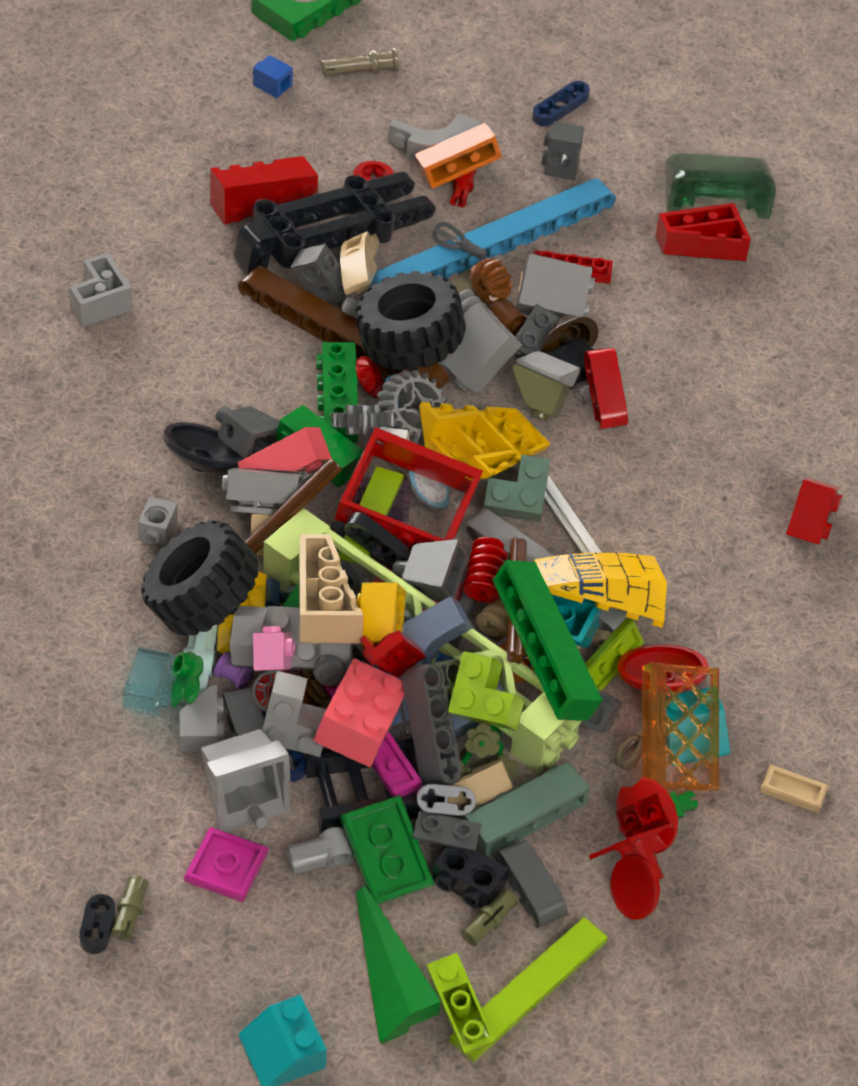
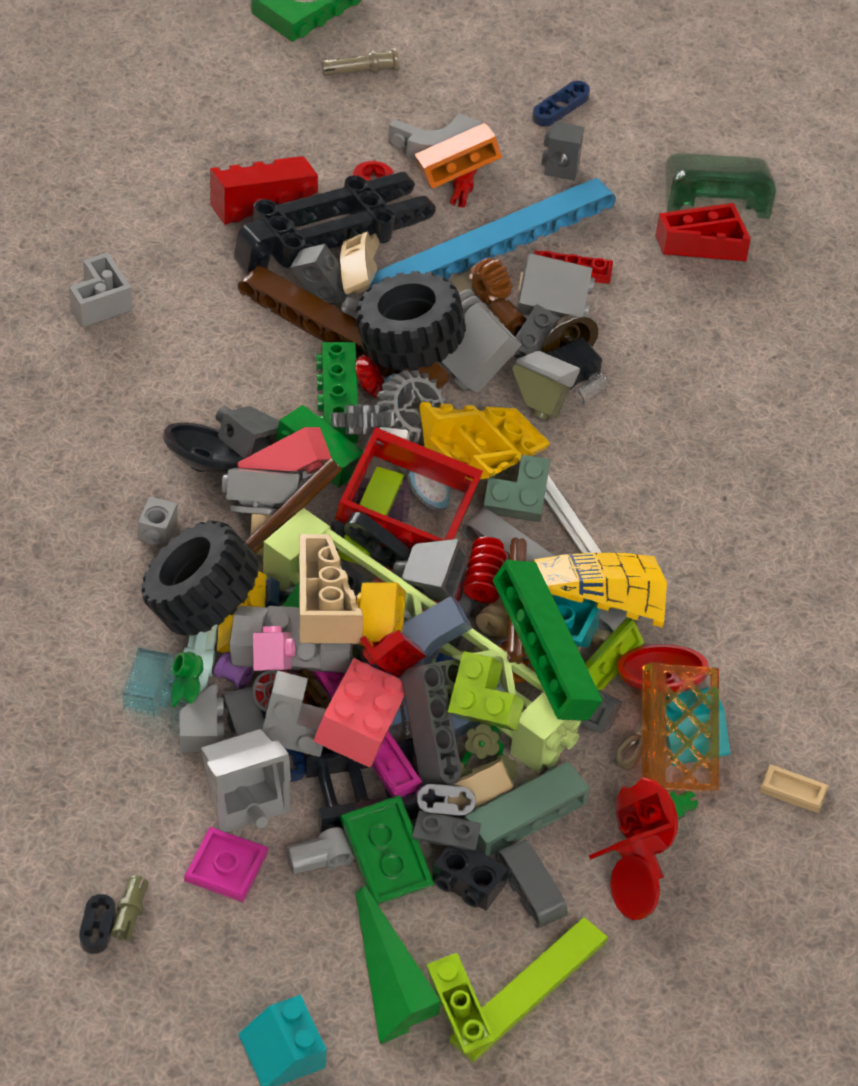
blue brick [253,55,293,98] -> none
dark grey tile [314,654,346,687] -> none
dark grey piece [432,222,487,260] -> none
olive pin [461,889,519,947] -> none
red beam [584,347,628,430] -> none
red brick [786,477,843,545] -> none

